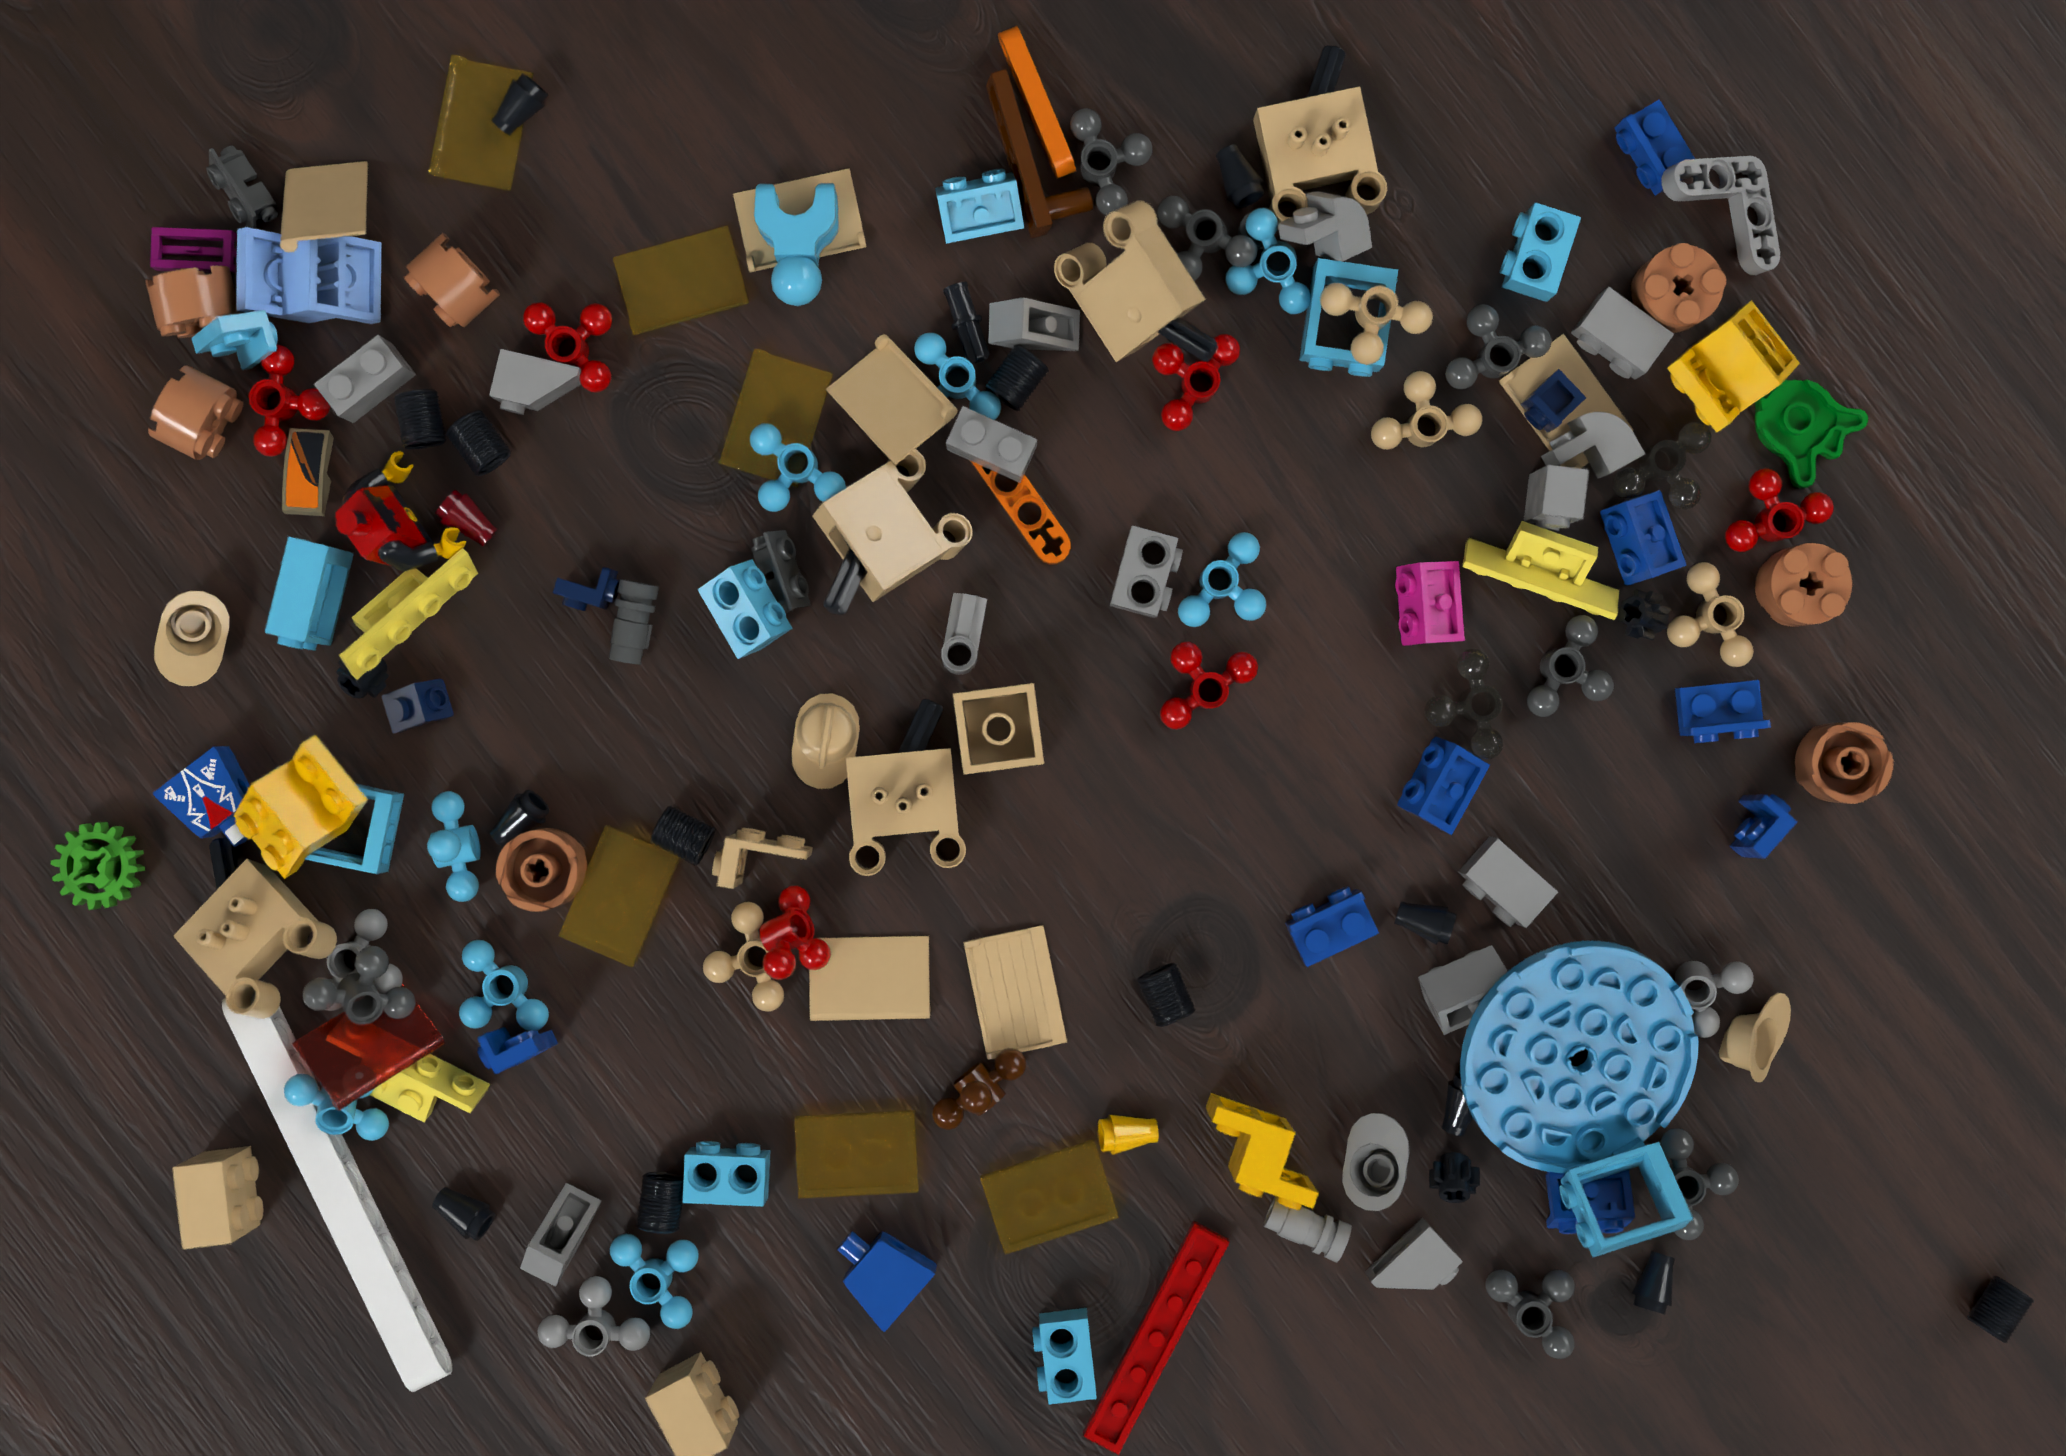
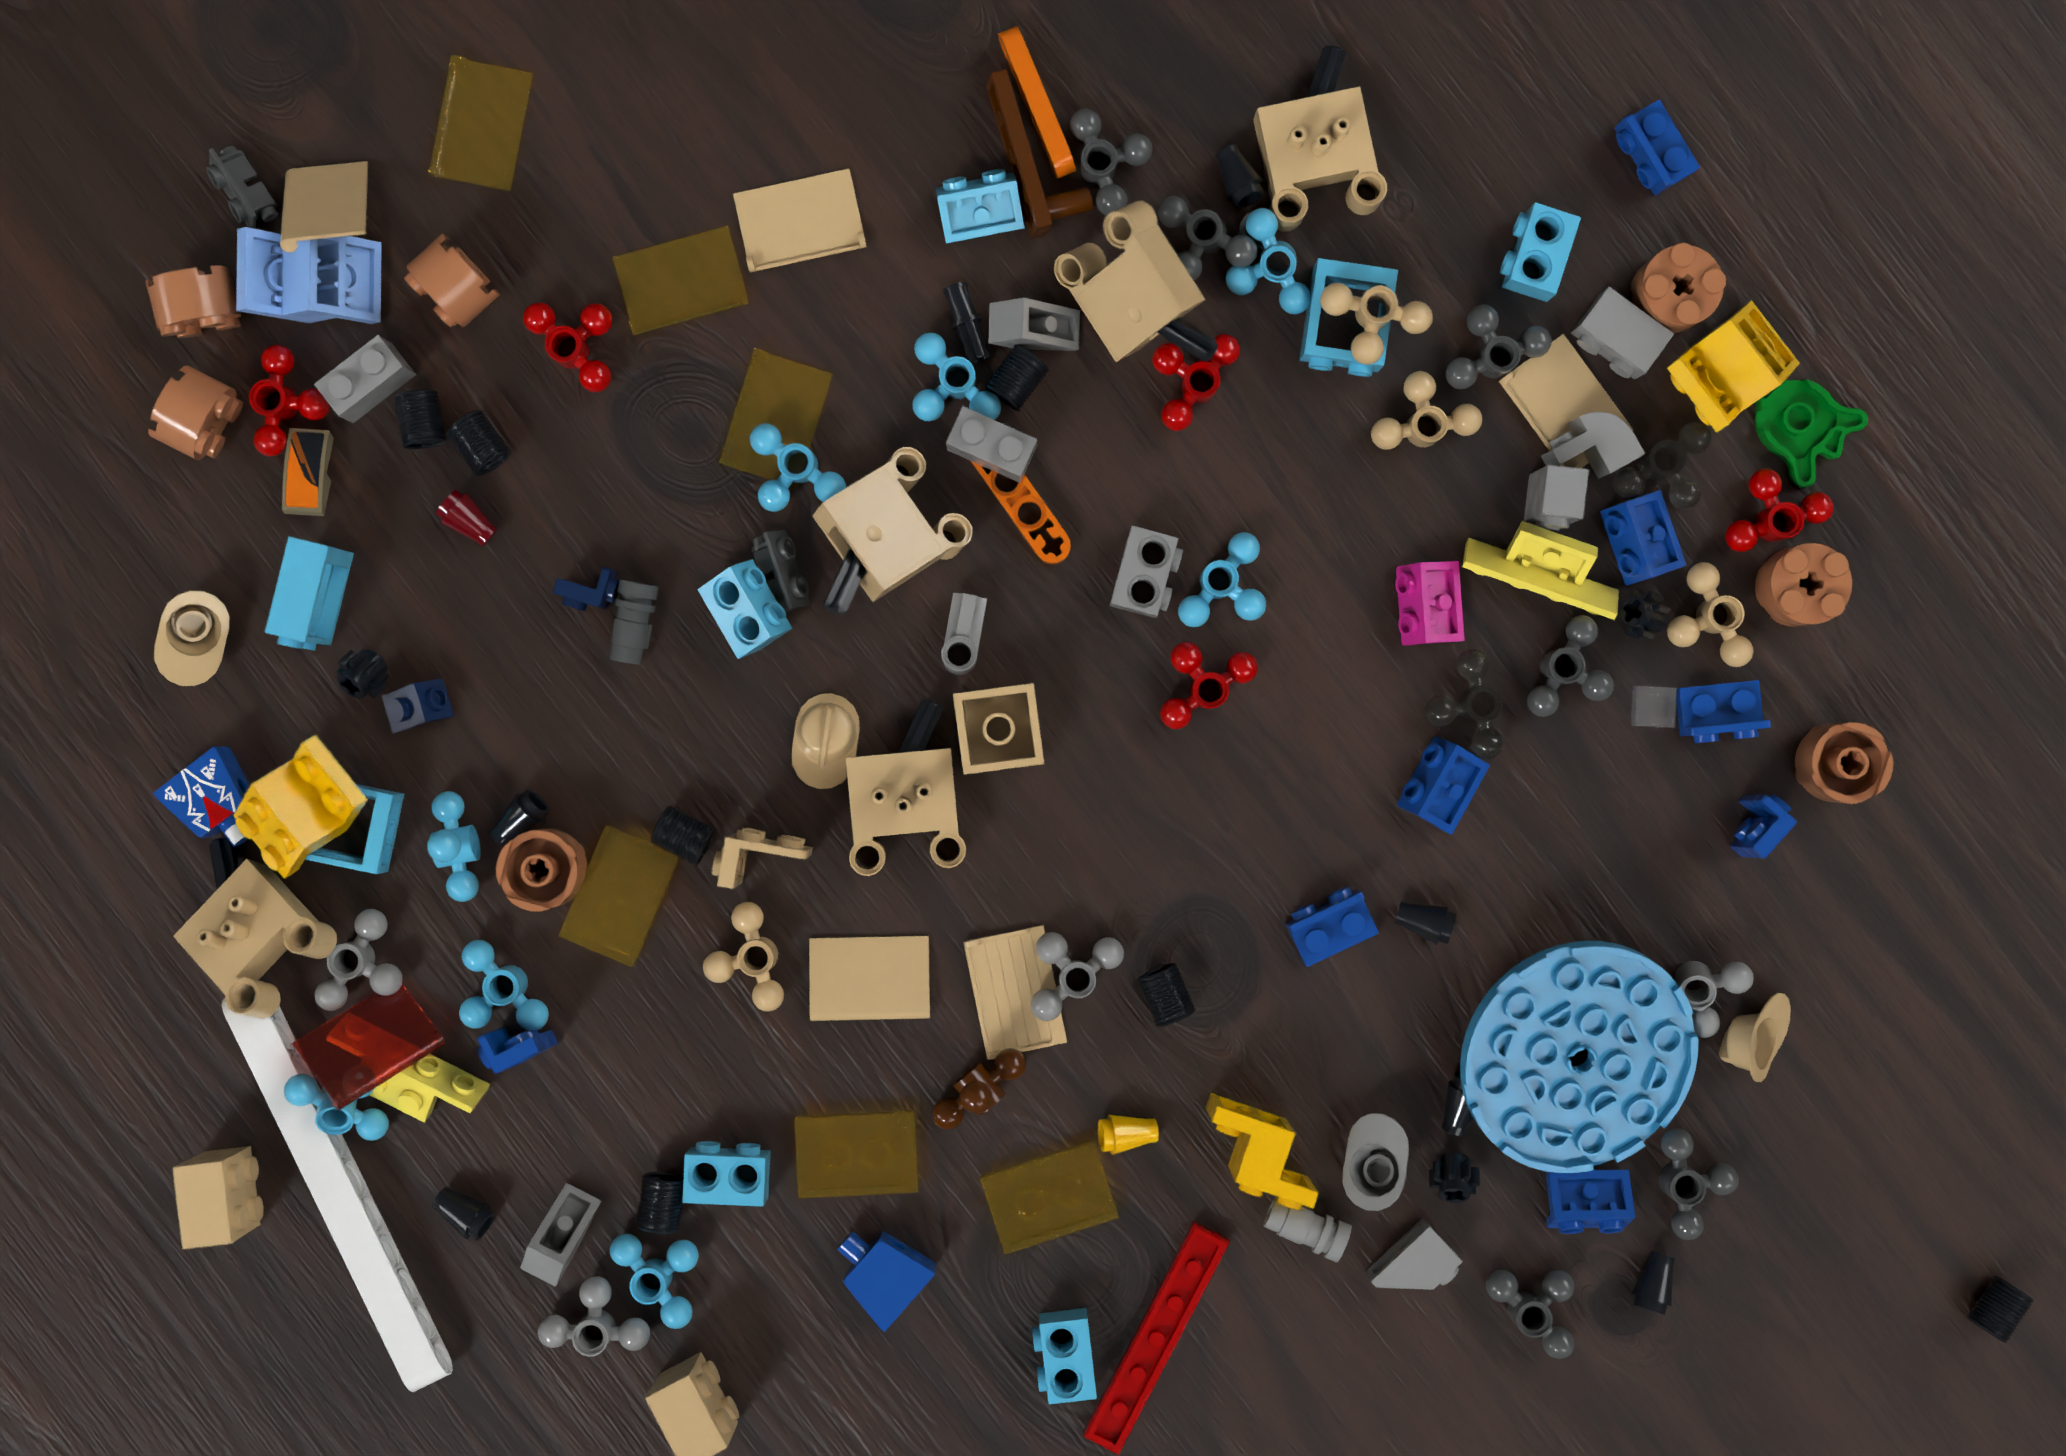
bright green gear [50,822,145,910] -> none
magenta tile [150,227,237,274] -> none
medium azure bracket [191,310,278,370] -> none
dark grey piece [303,946,416,1025] -> none
torso [335,451,466,571] -> none
light yellow bracket [339,548,478,680] -> none
light grey slope [489,349,581,415] -> none
black cone [491,73,548,136] -> none
medium azure piece [754,183,839,307] -> none
red piece [760,885,831,980] -> none
tan piece [826,334,958,465] -> none
light grey brick [1278,192,1372,262] -> none
light grey brick [1418,945,1508,1035] -> none
light grey brick [1458,836,1558,928] -> none
dark blue bracket [1521,369,1586,433] -> none
medium azure window [1559,1142,1693,1258] -> none
light grey beam [1662,156,1780,275] -> none
none -> light grey piece [1031,932,1124,1021]
none -> clear tile [1631,686,1677,728]

